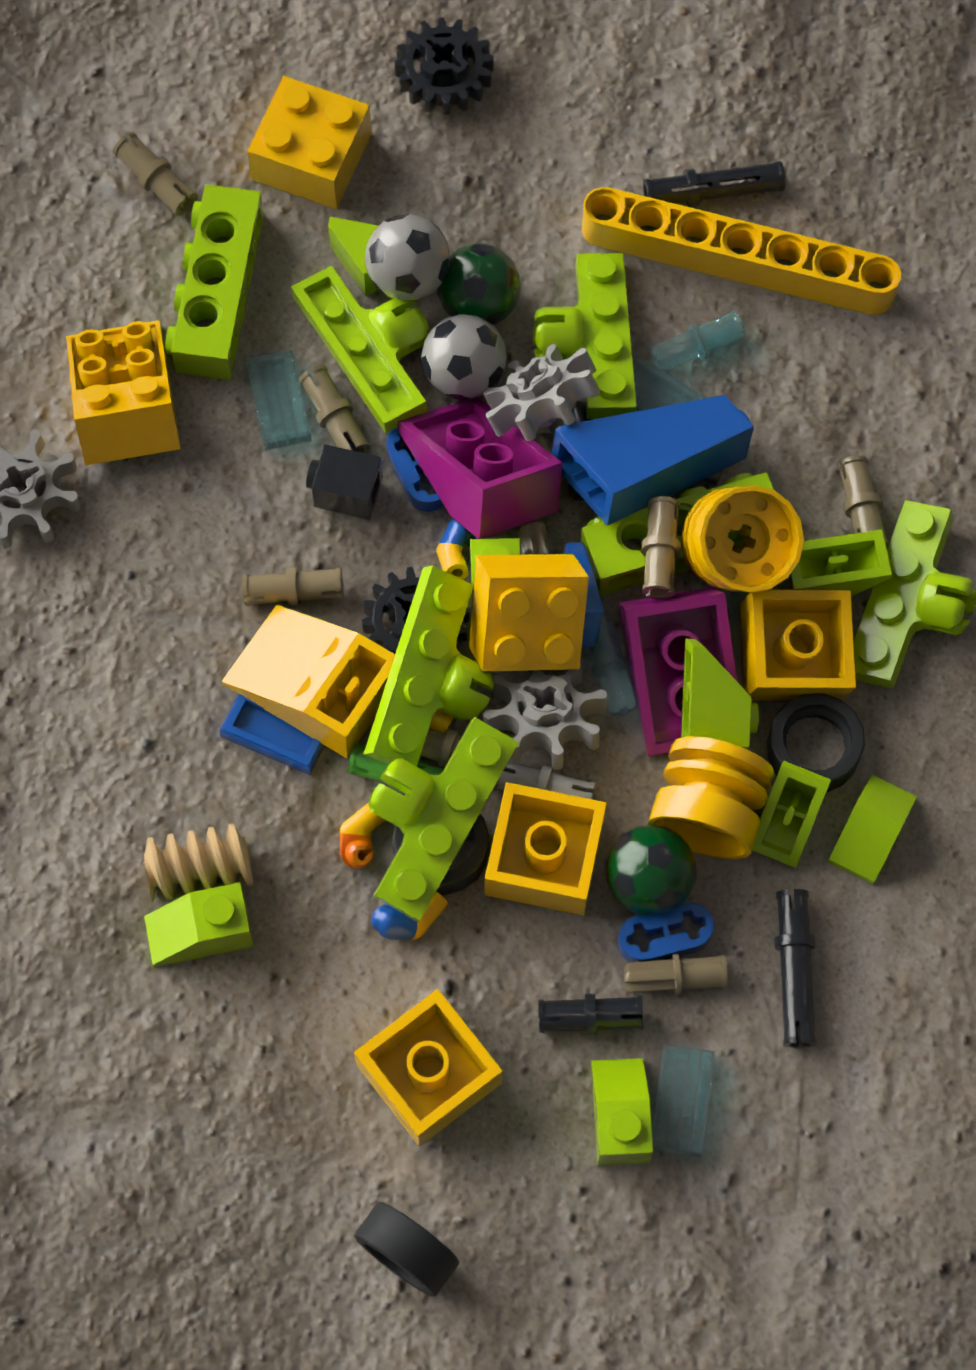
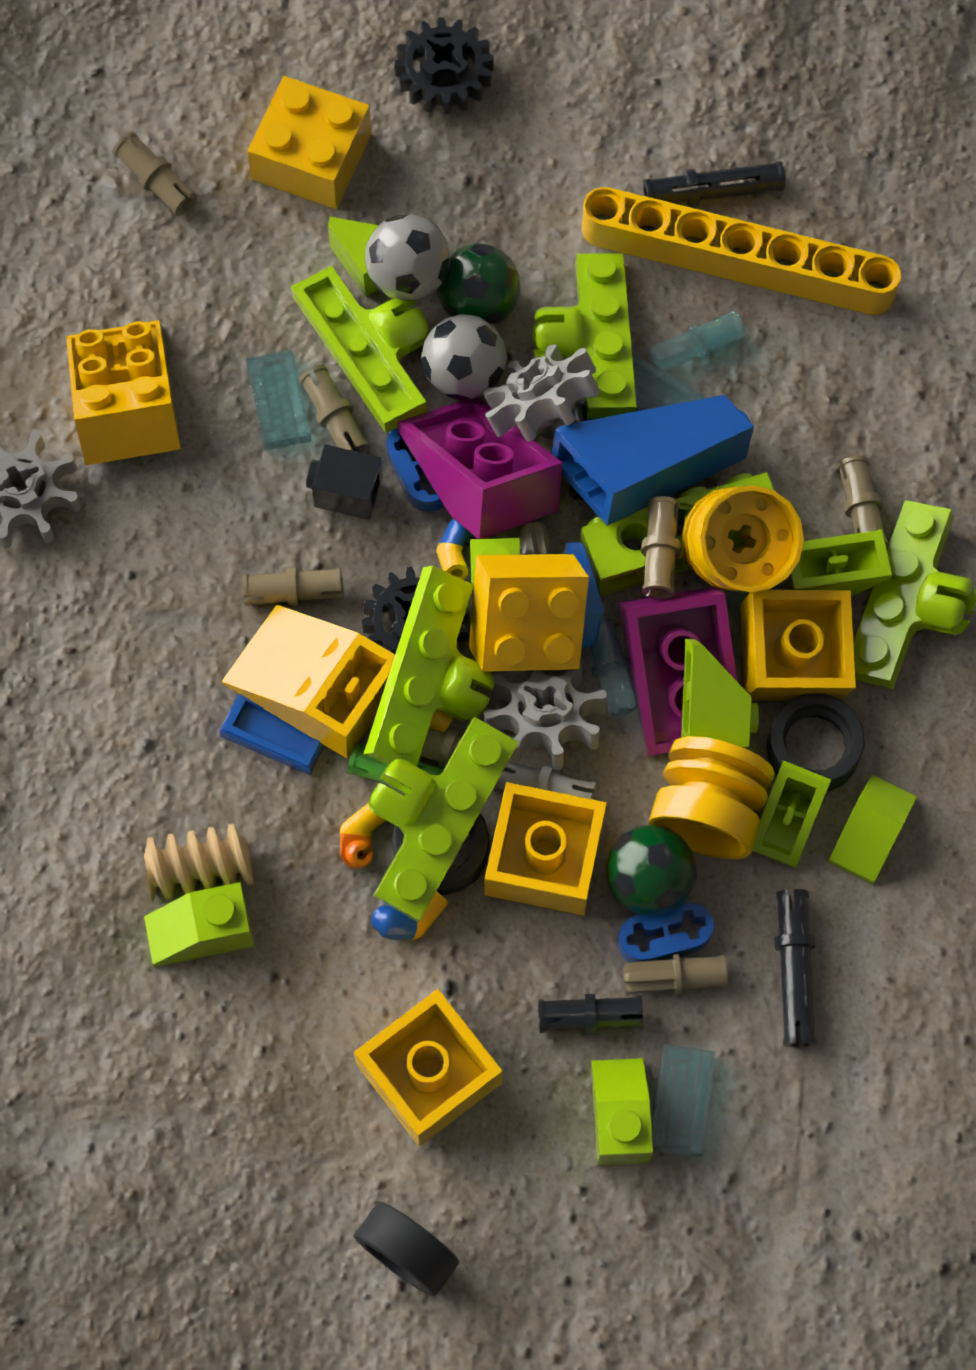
lime brick [165,184,264,380] -> none

